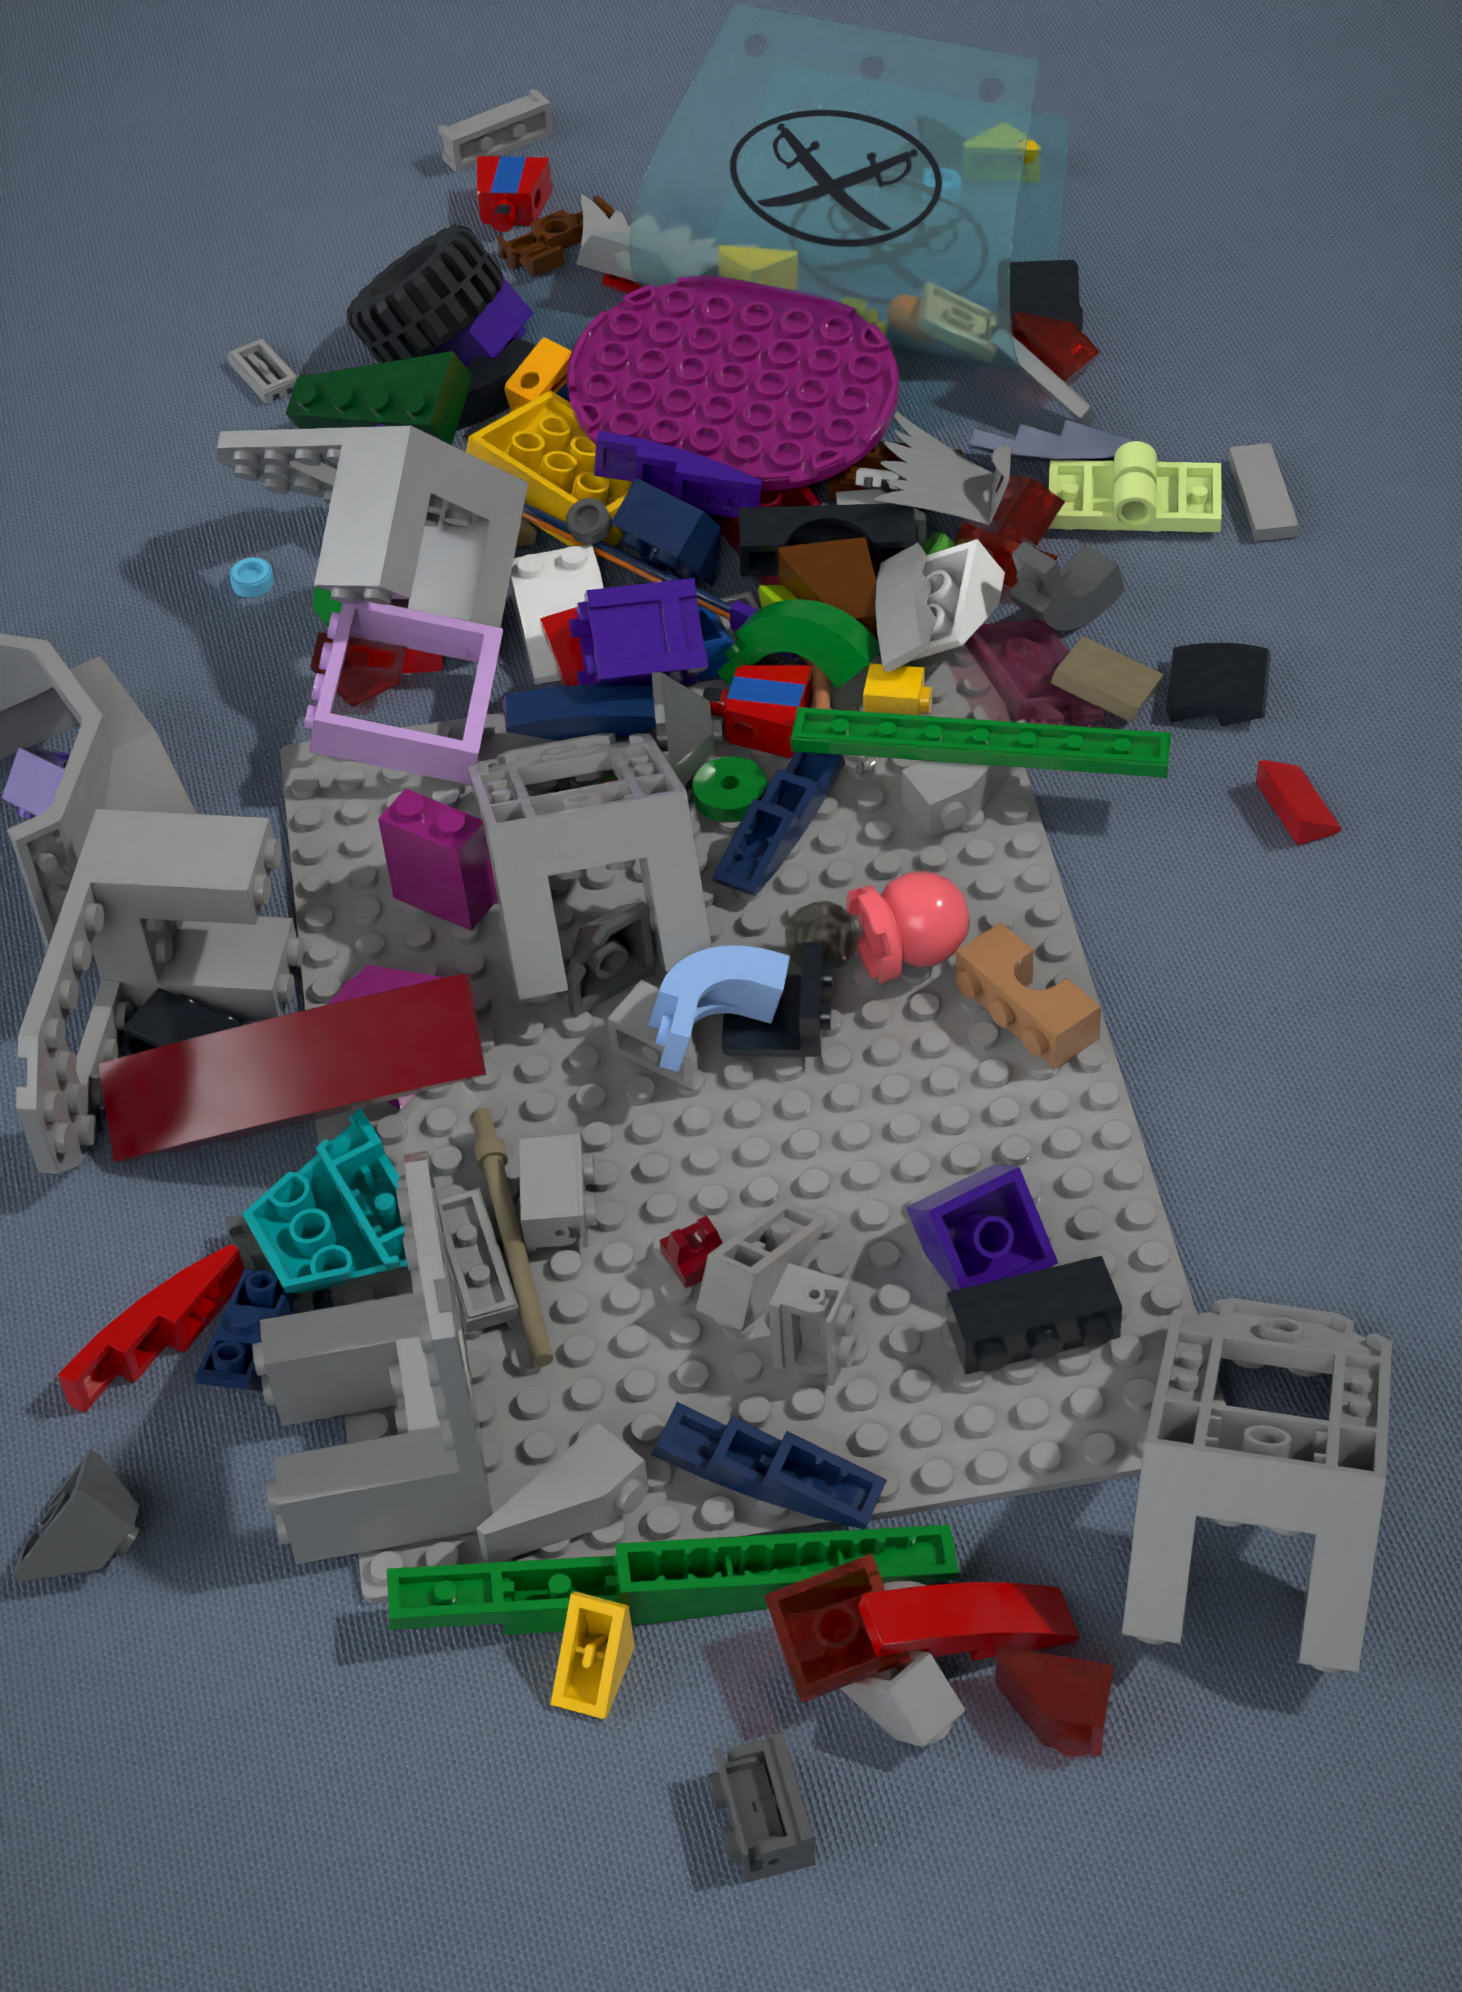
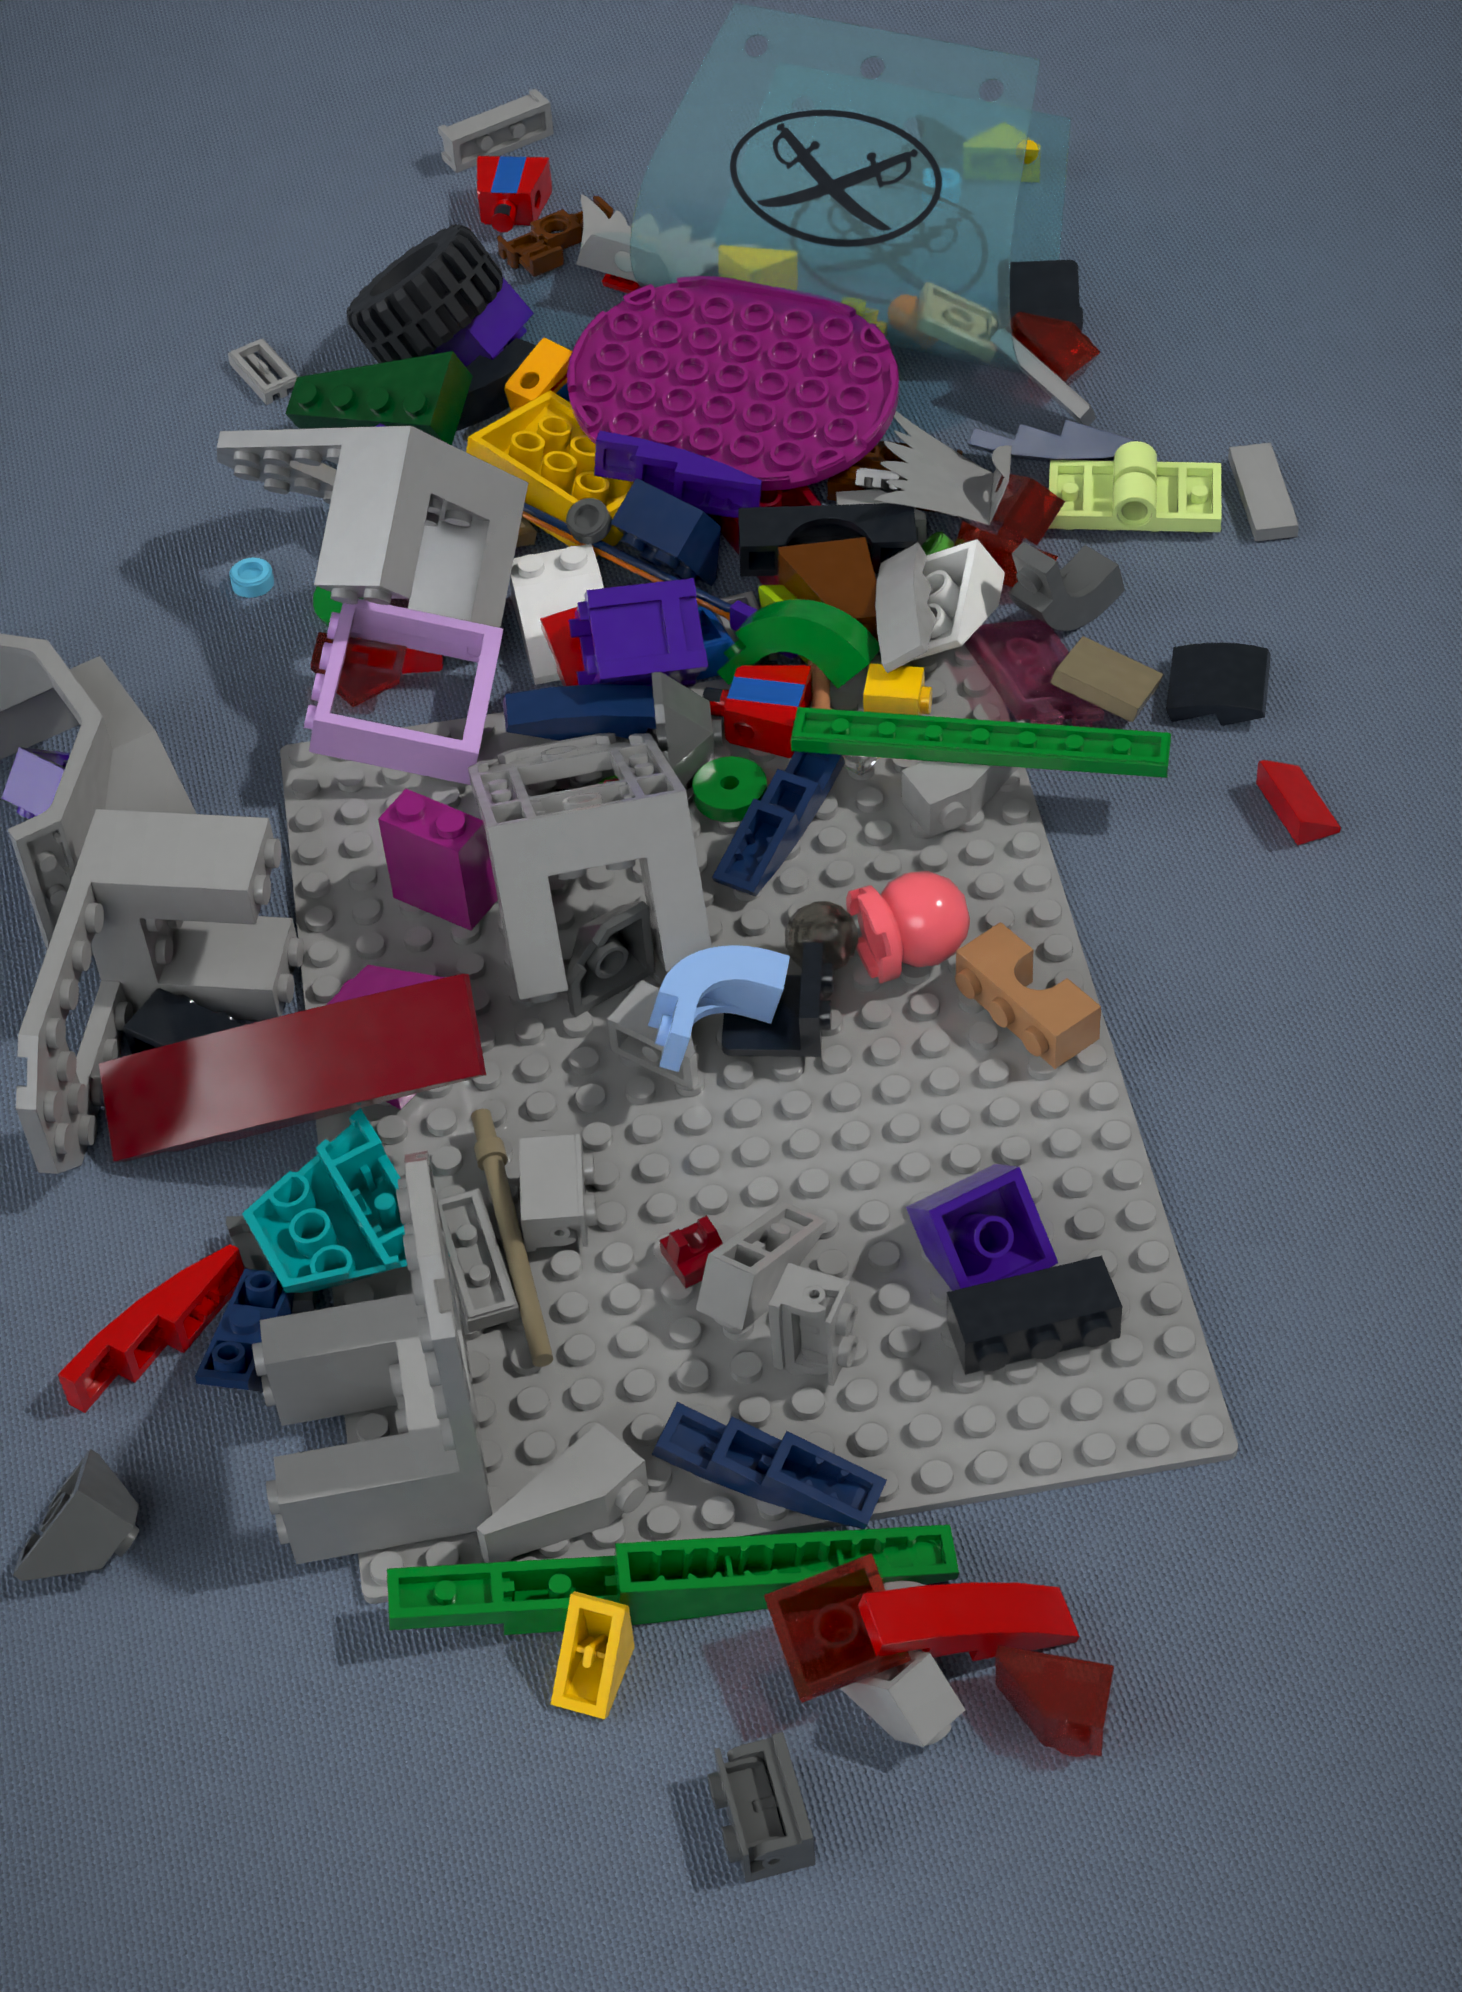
light grey bracket [1122,1298,1392,1673] -> none

